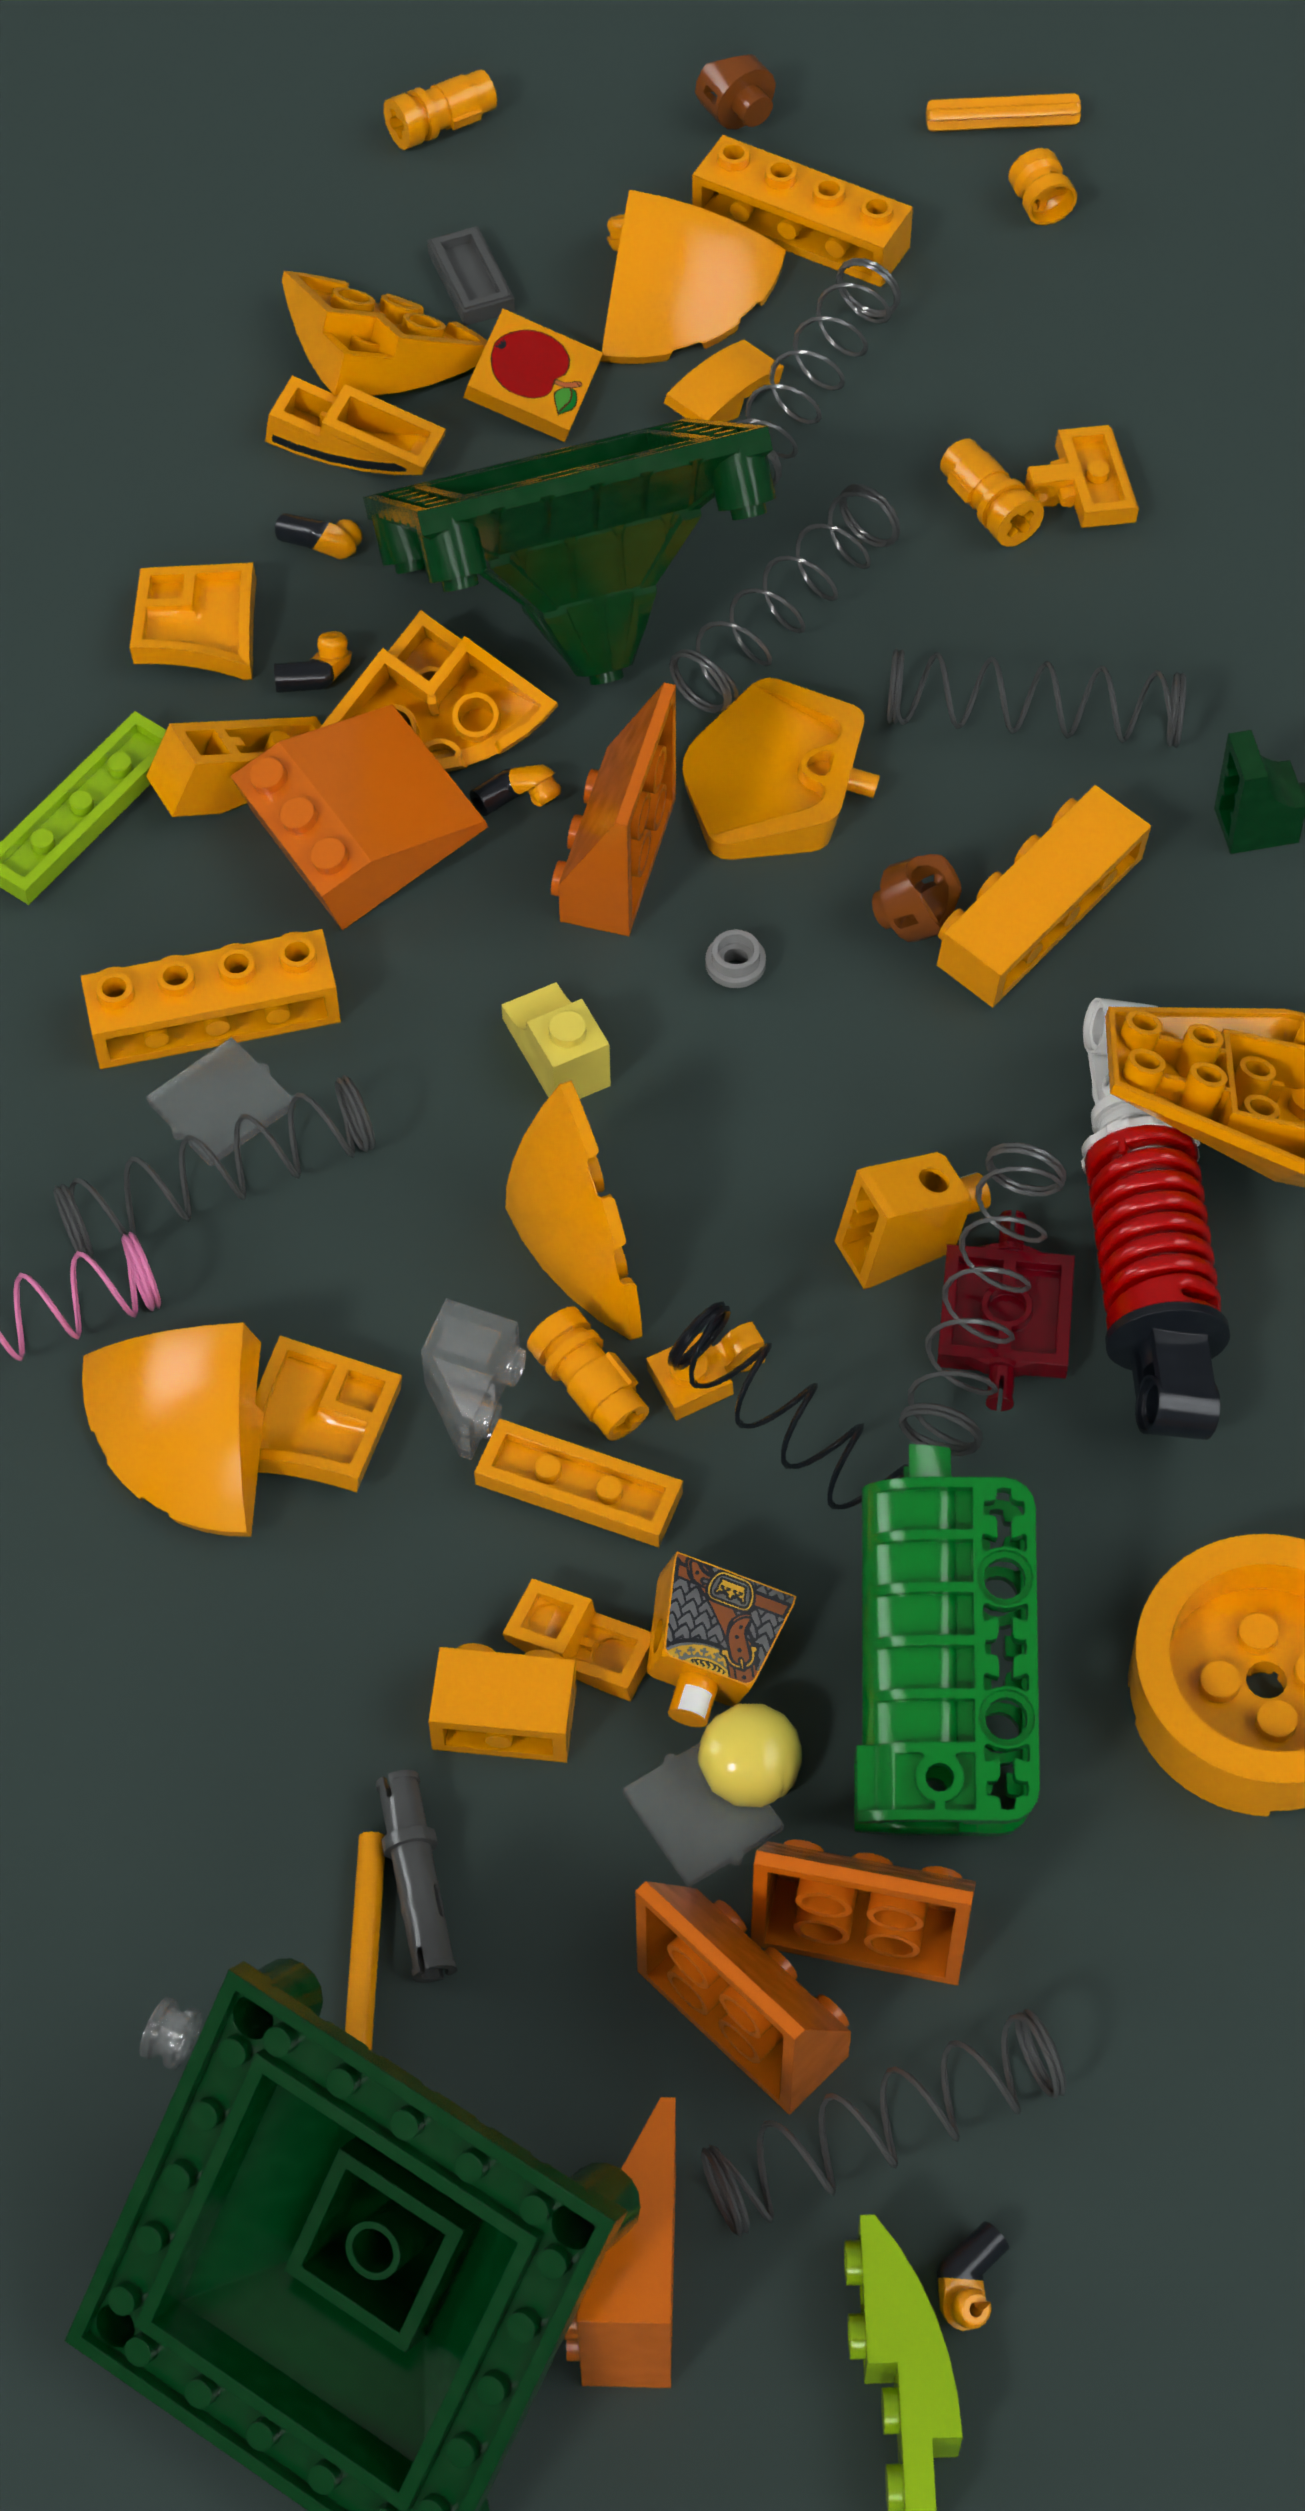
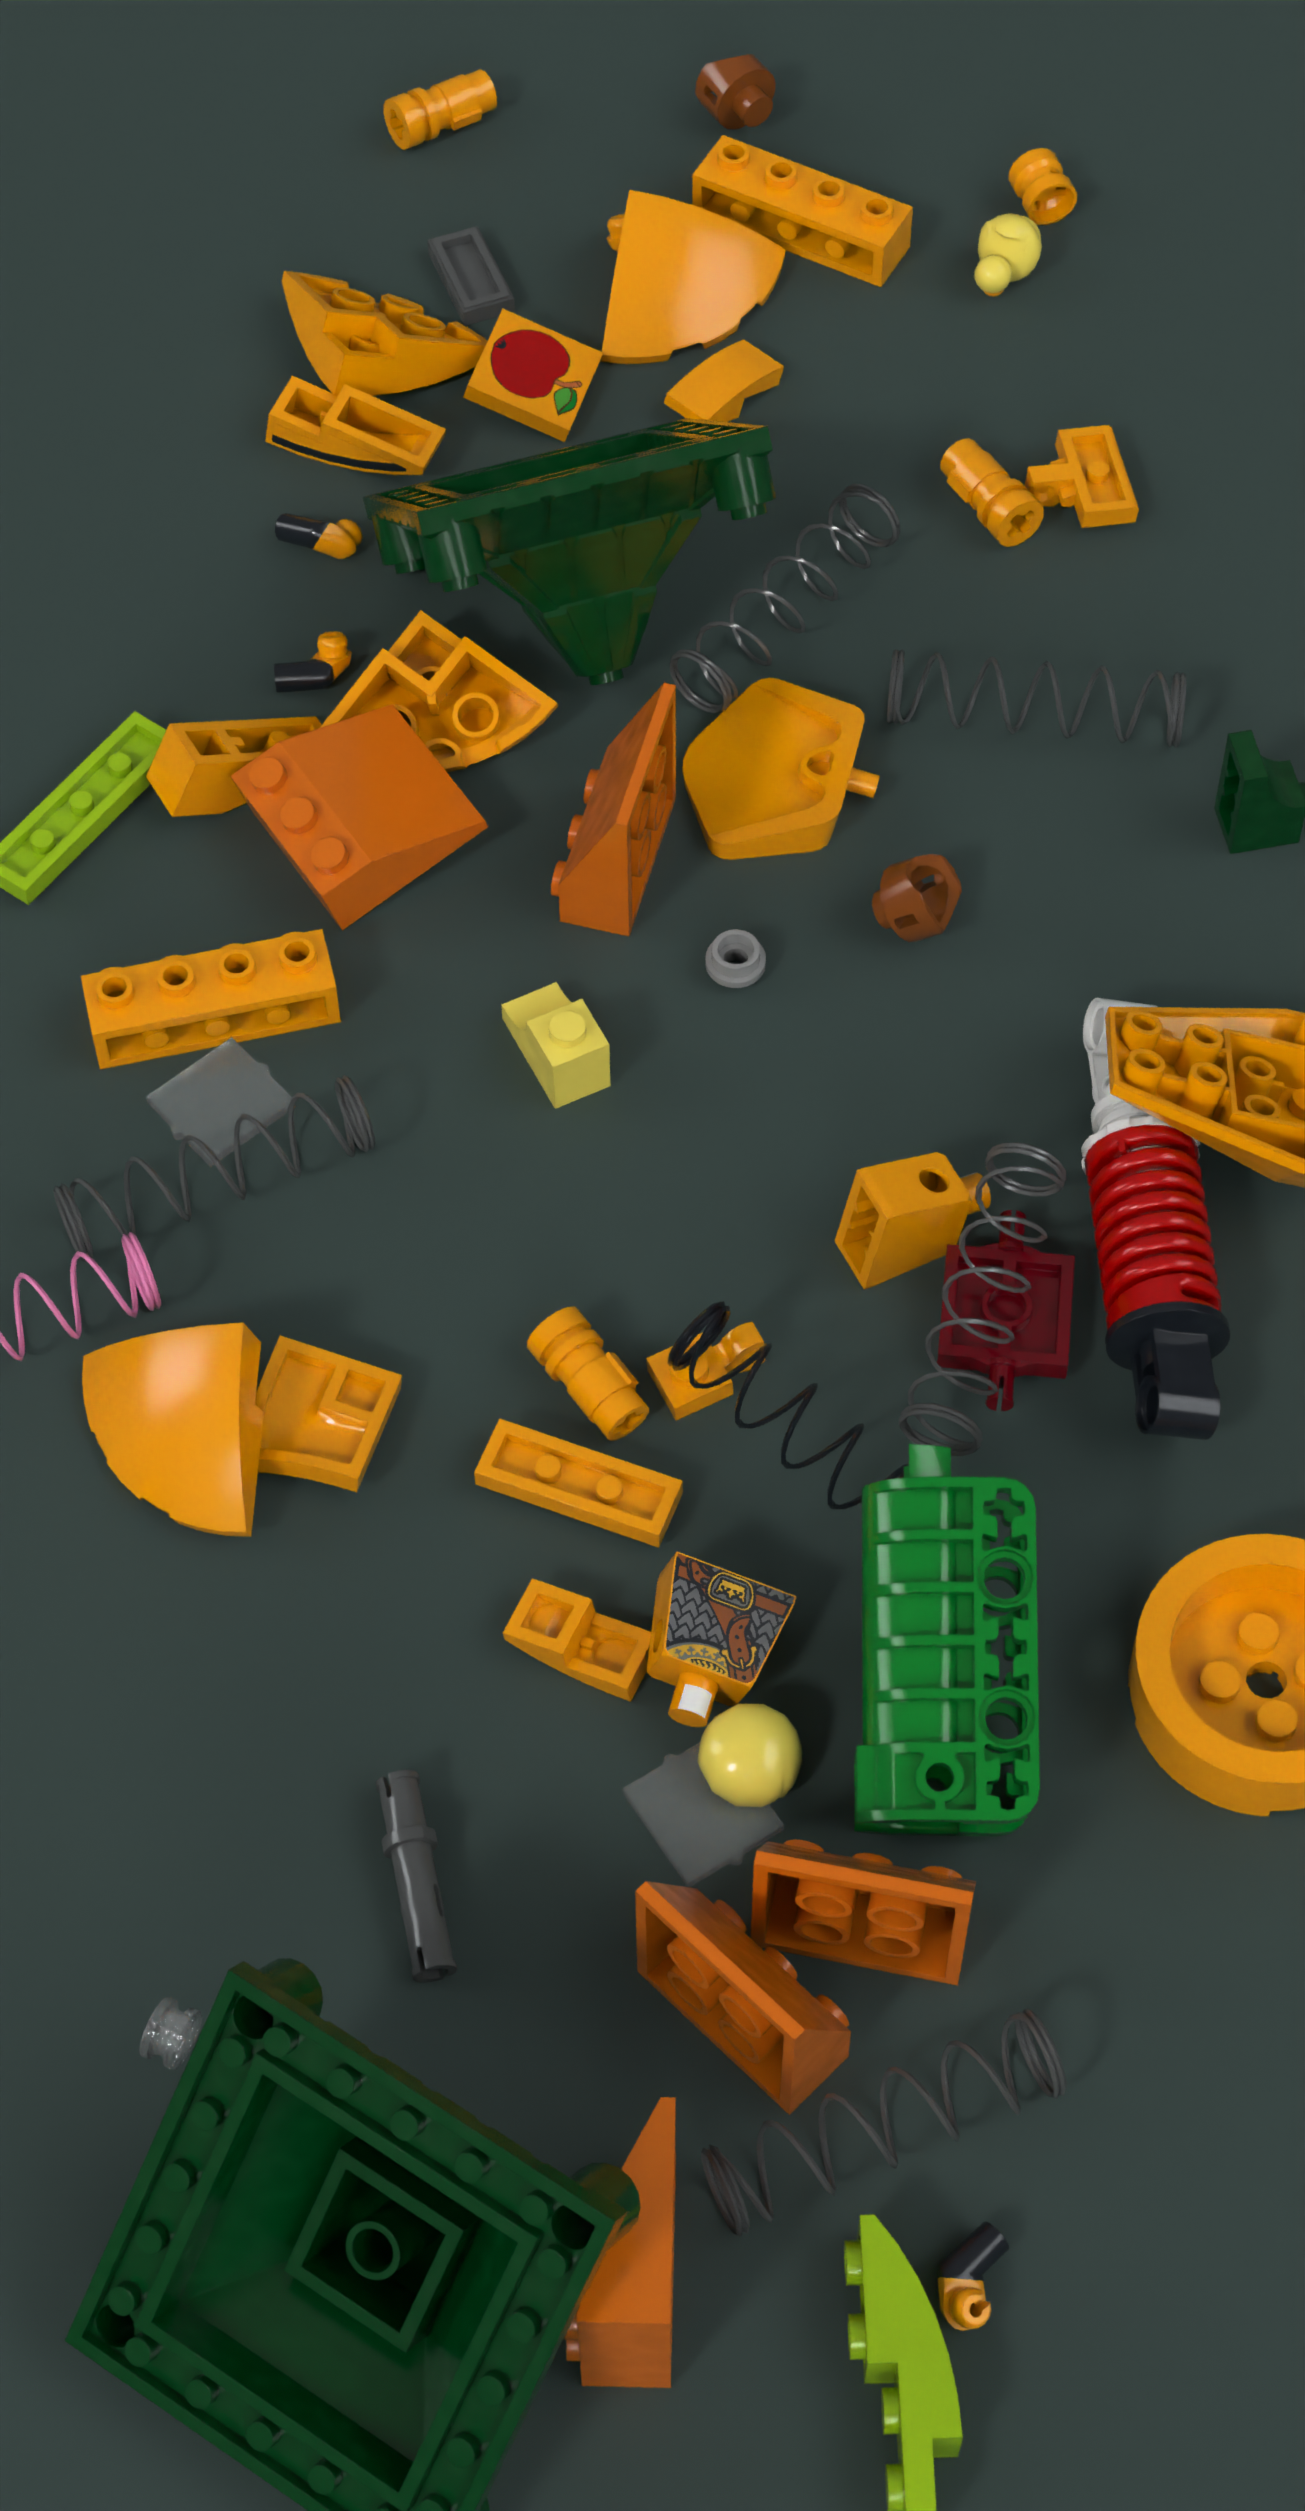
light orange plate [129,562,257,680] -> none
light orange axle [345,1832,385,2051] -> none
clear slope [421,1298,527,1460] -> none
light orange brick [428,1643,577,1763] -> none
arm [469,764,561,816] -> none
light orange brick [505,1080,643,1341] -> none
dark grey piece [735,258,901,487] -> none
light orange axle [926,93,1081,132] -> none
light orange brick [937,785,1152,1008] -> none
none -> light yellow animal [974,213,1042,297]

